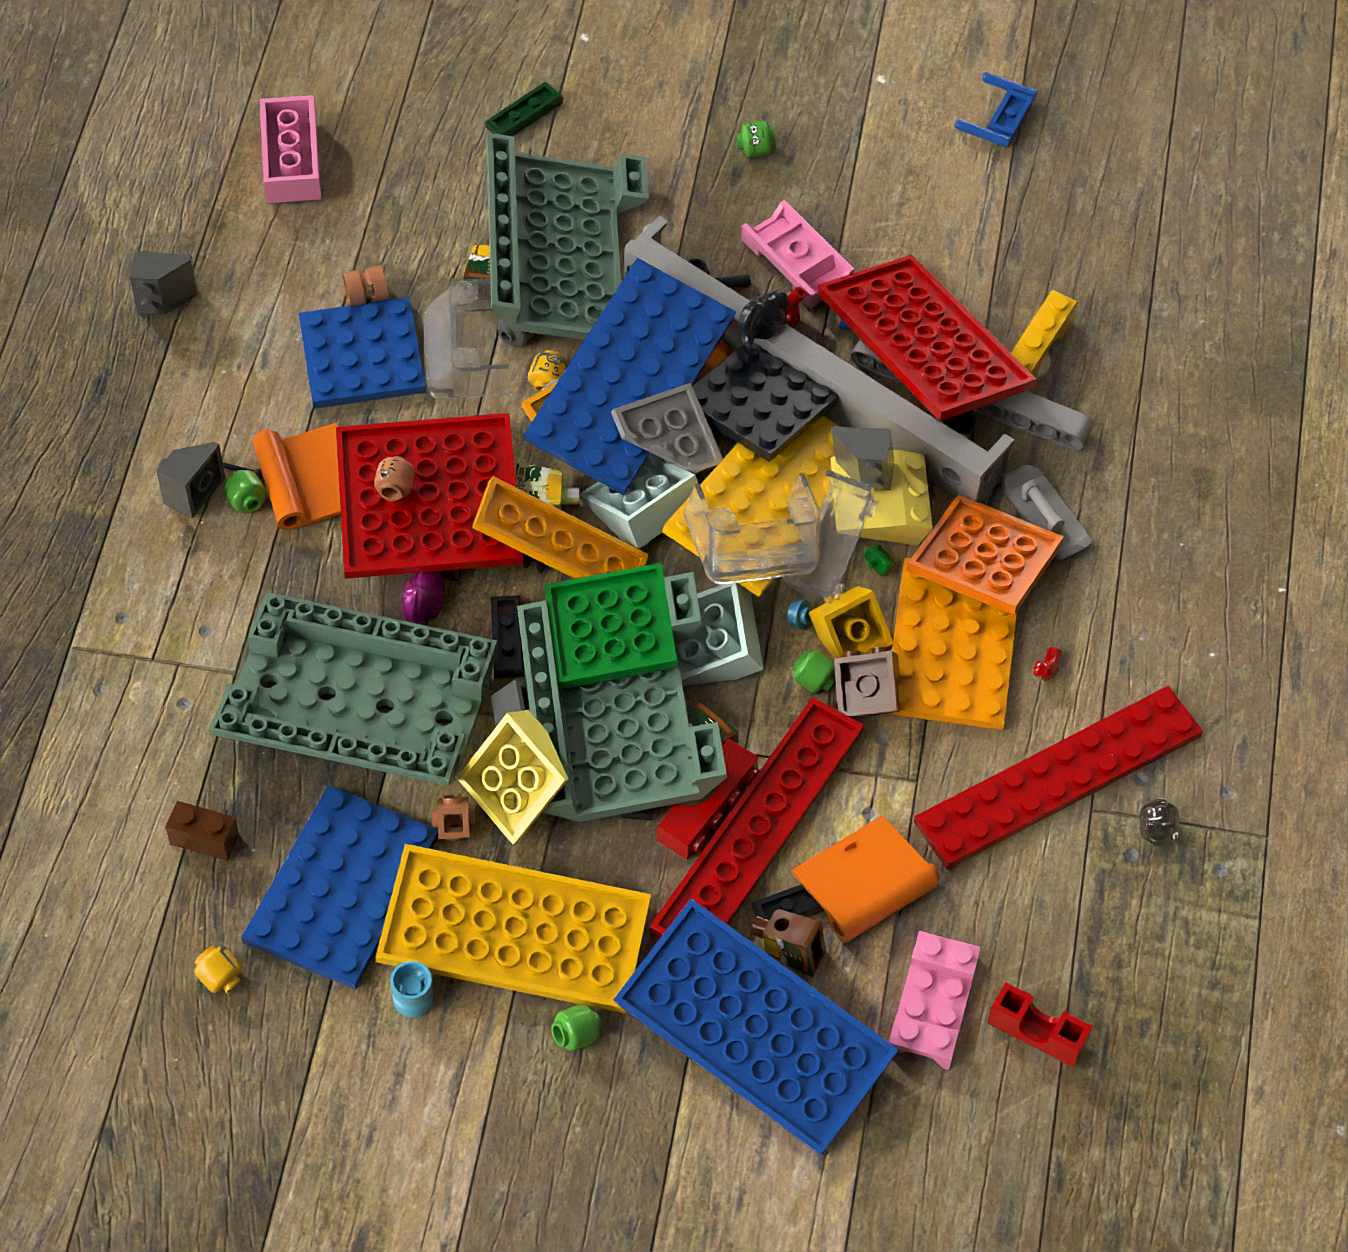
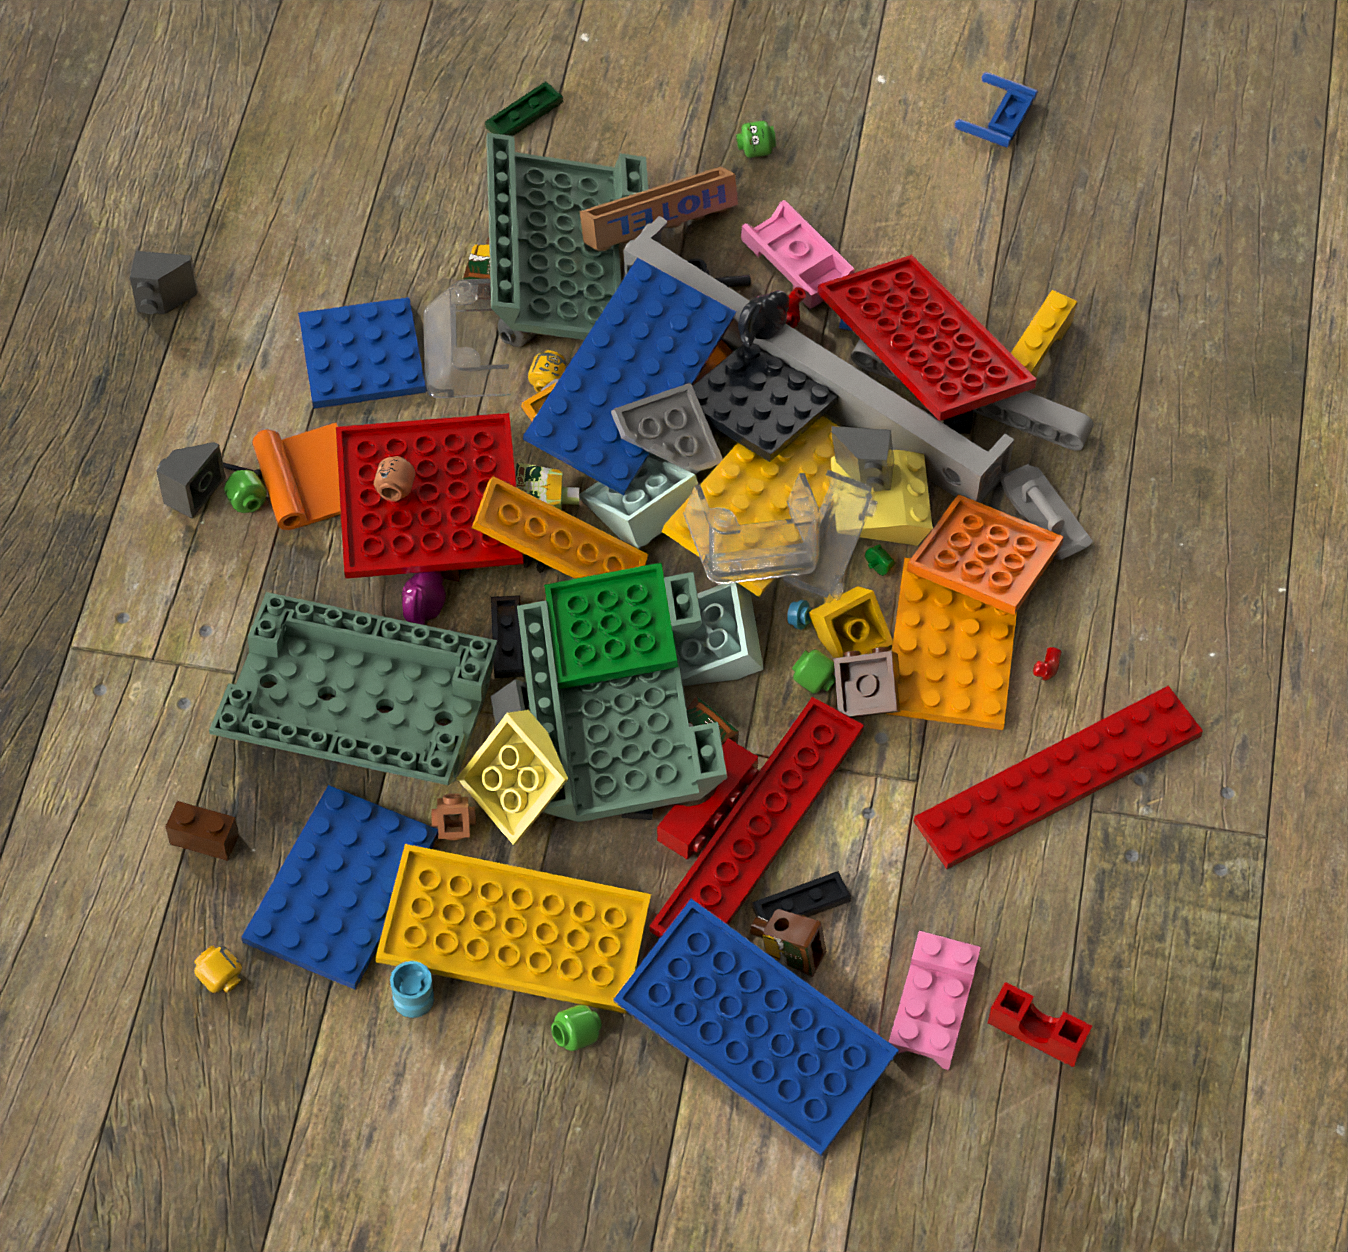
bright pink brick [260,95,321,203] -> none
nougat wheel [342,265,389,308] -> none
orange door [792,815,940,943] -> none
clear smoke head [1139,799,1180,847] -> none
none -> medium nougat brick [580,167,738,251]

